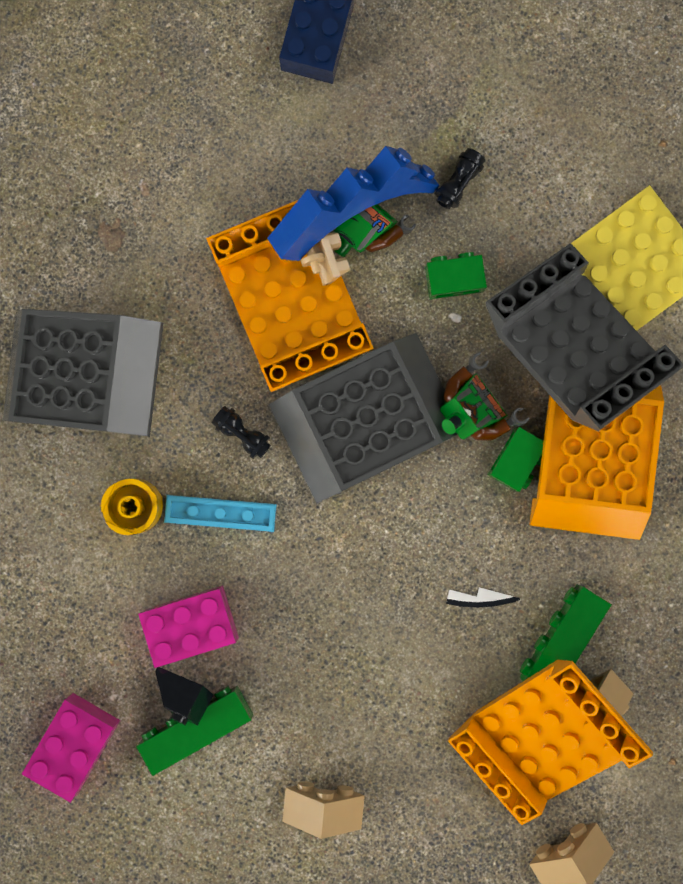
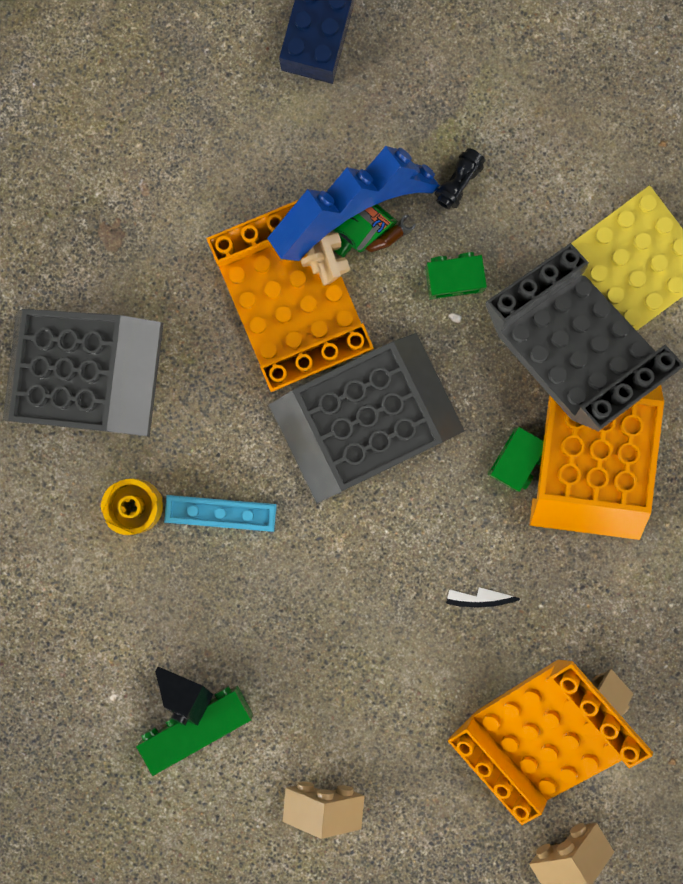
dark pink brick [22,693,121,803] -> none
dark pink brick [138,585,239,668] -> none
black piece [211,406,271,459] -> none
torso [440,352,529,441] -> none
green brick [520,584,612,681] -> none

